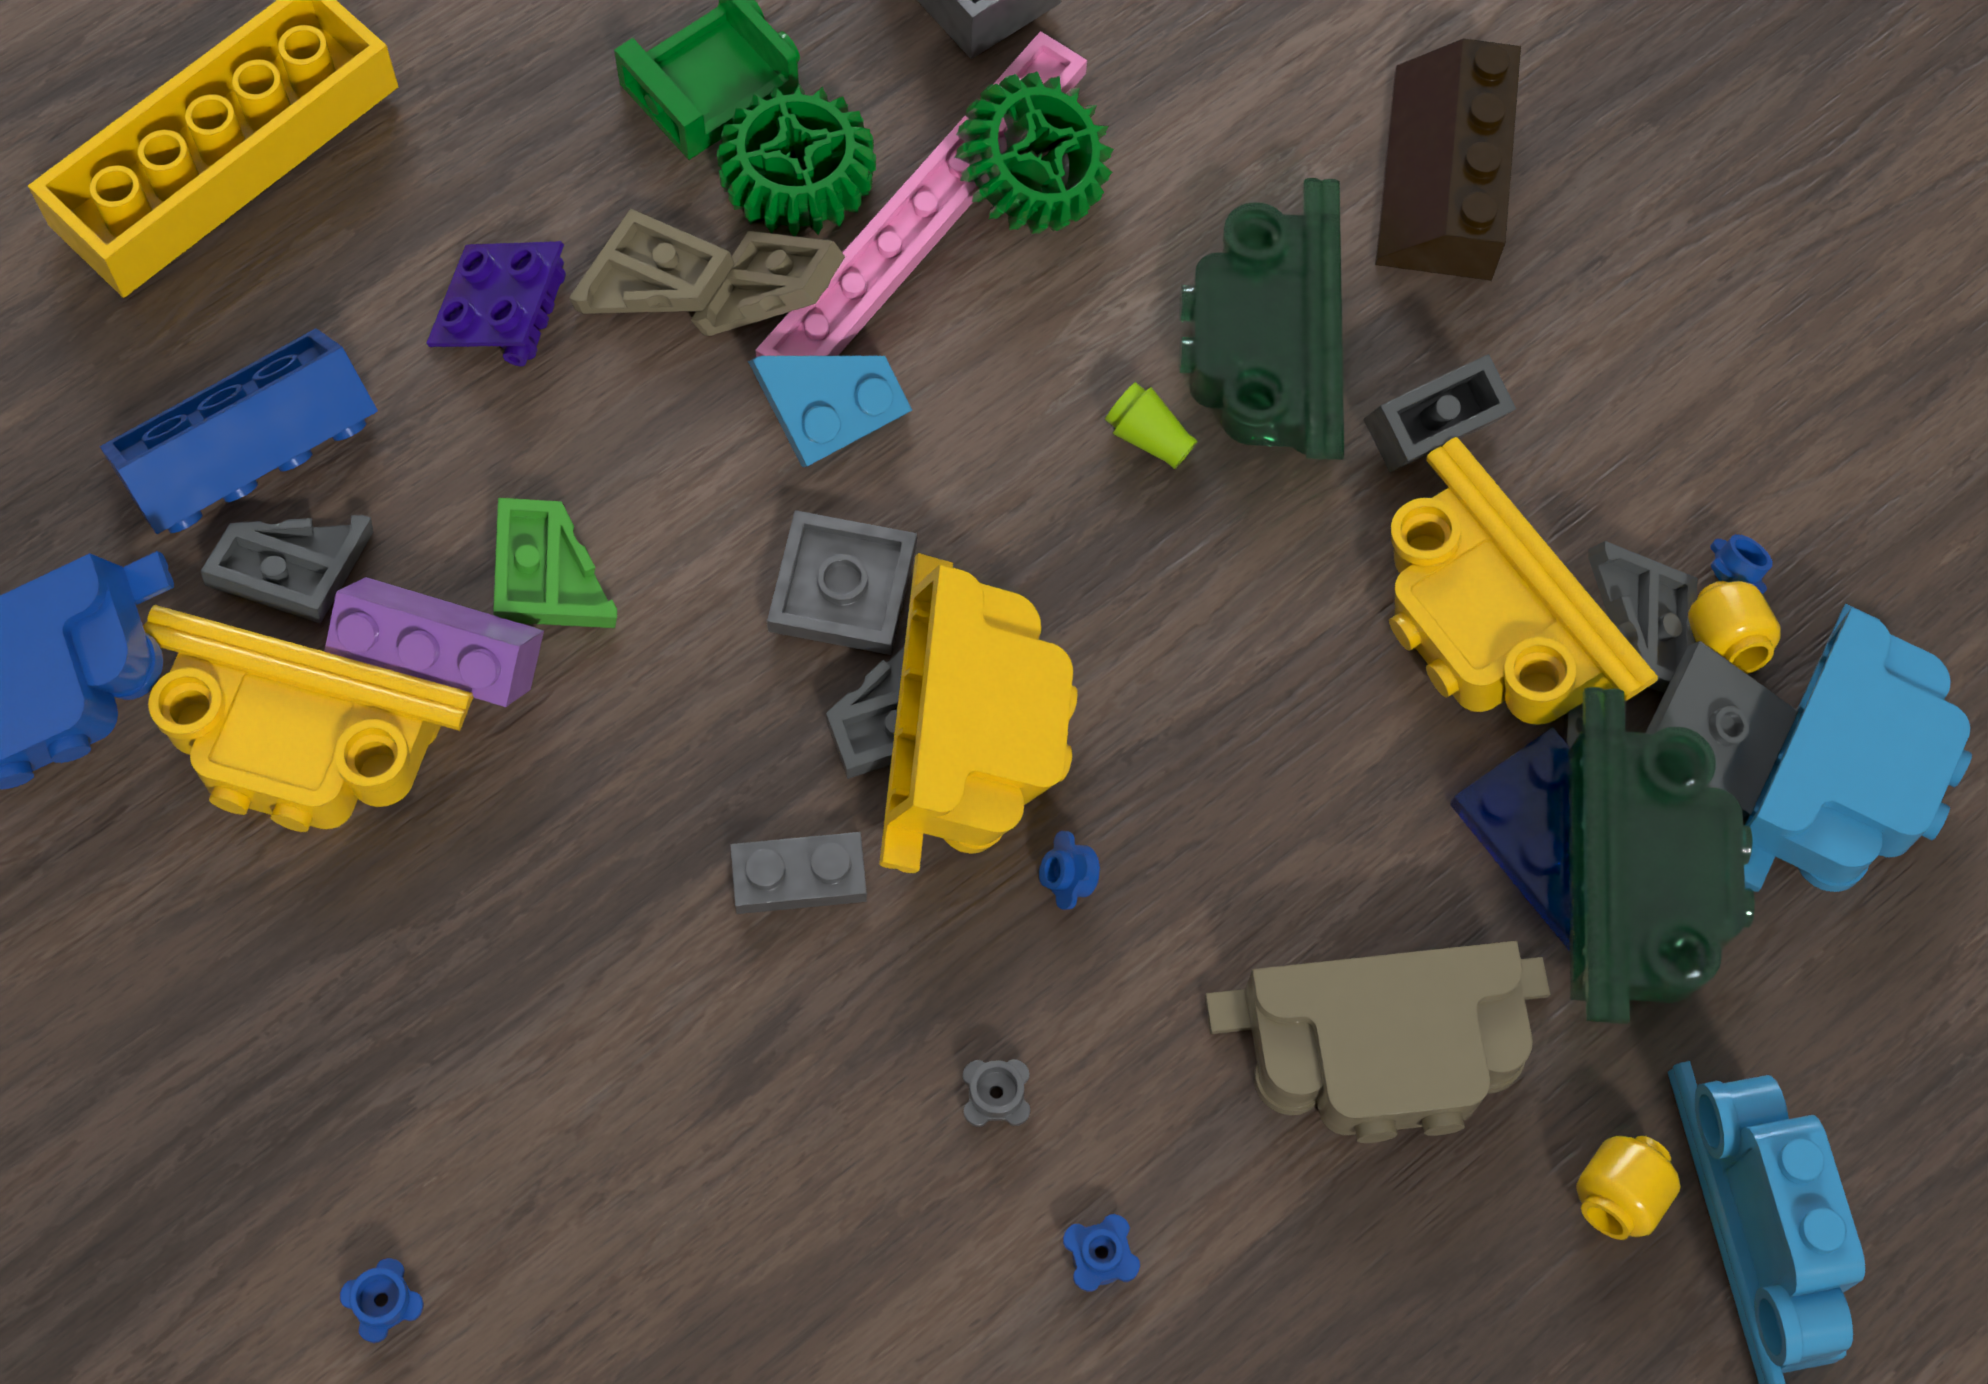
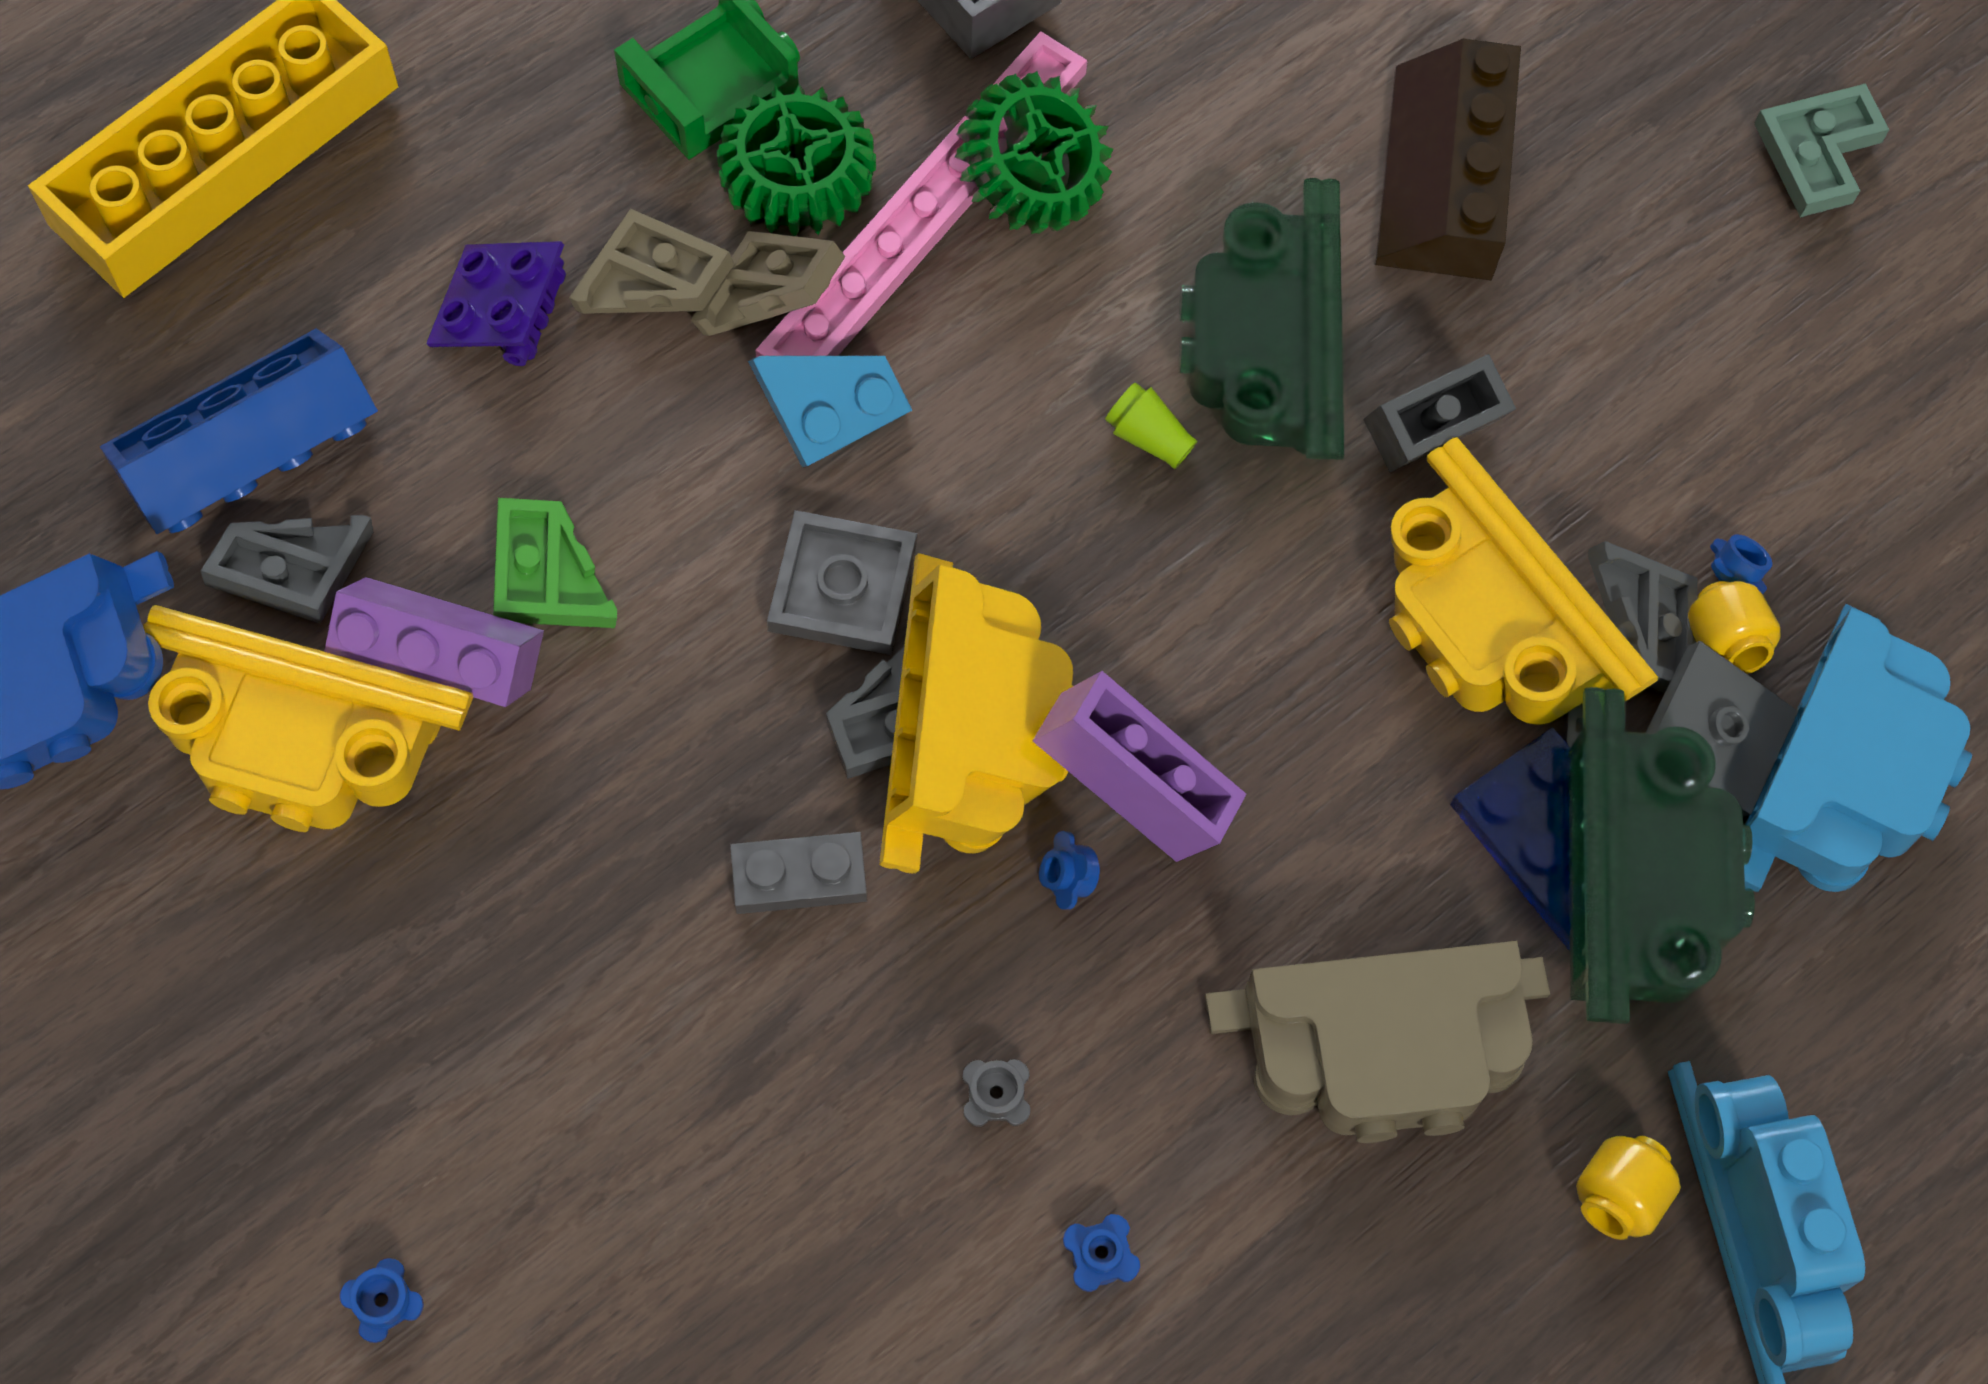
none -> medium lavender brick [1032,671,1246,862]
none -> sand green plate [1754,83,1889,217]

